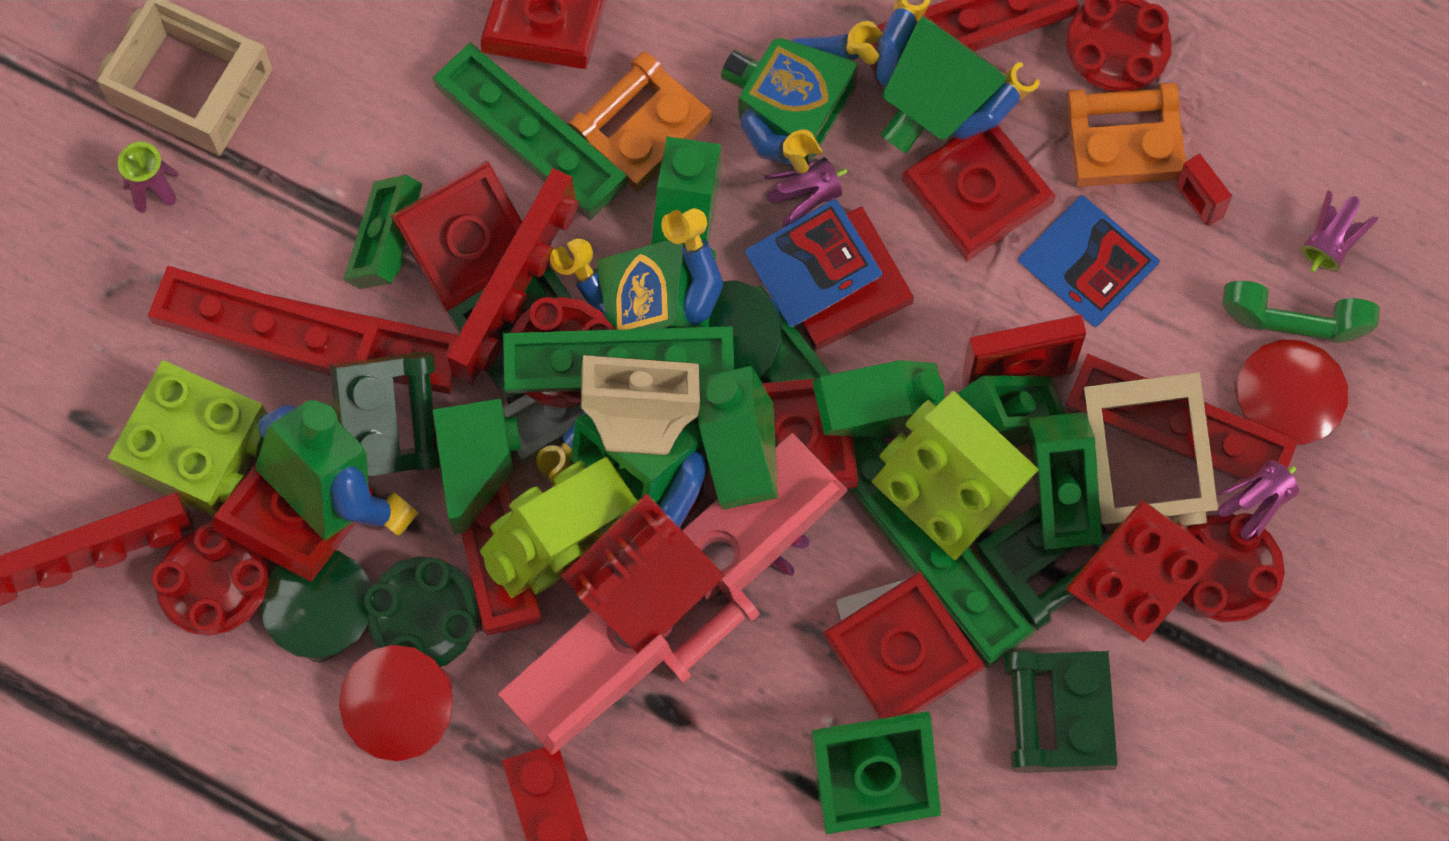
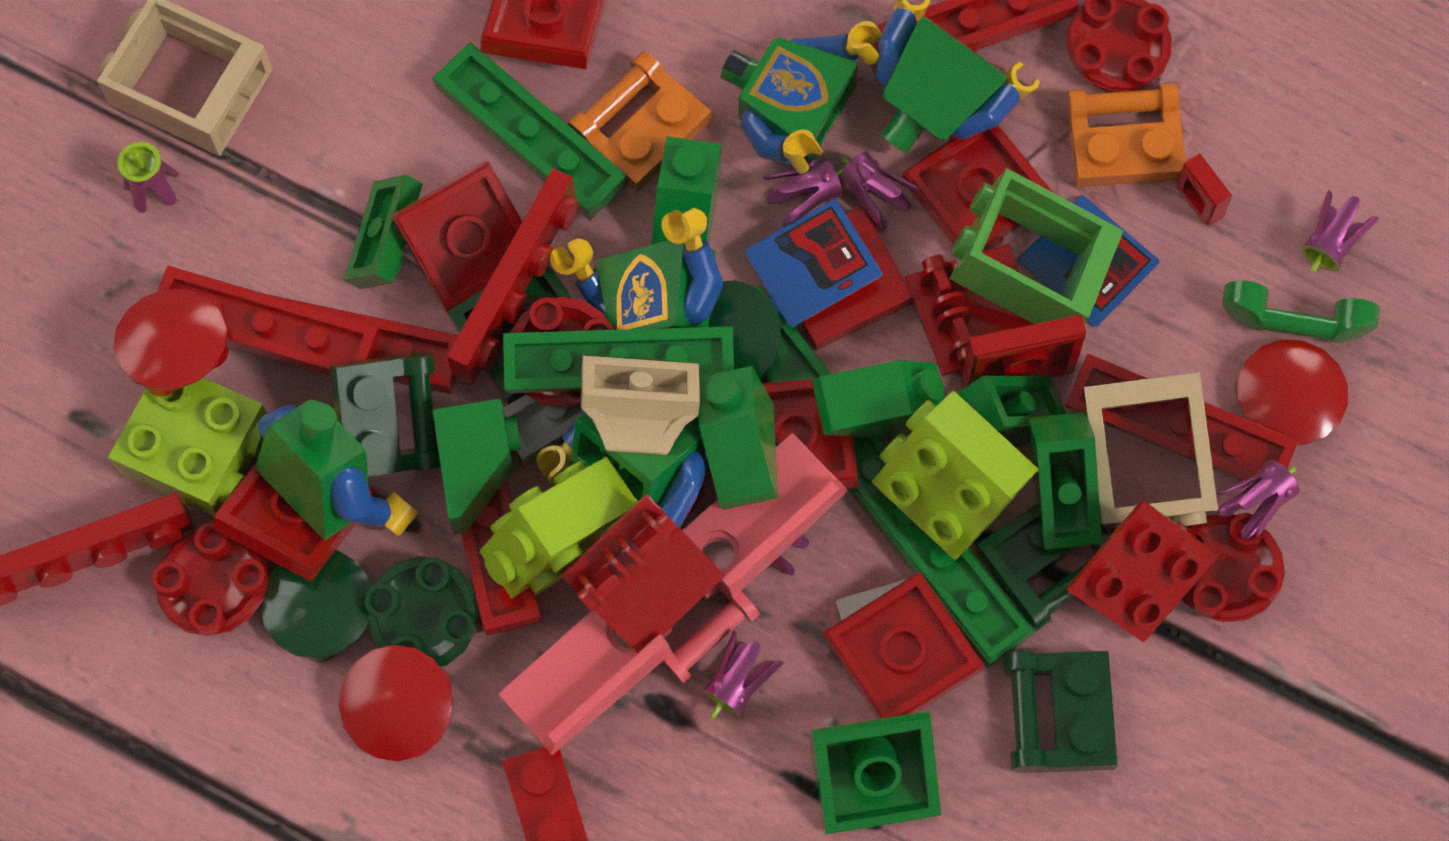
none -> red dish [113,289,229,396]
none -> flat silver piece [702,630,784,719]
none -> flat silver piece [839,152,919,231]
none -> red hinge [904,244,1033,376]
none -> bright green window [949,168,1124,324]

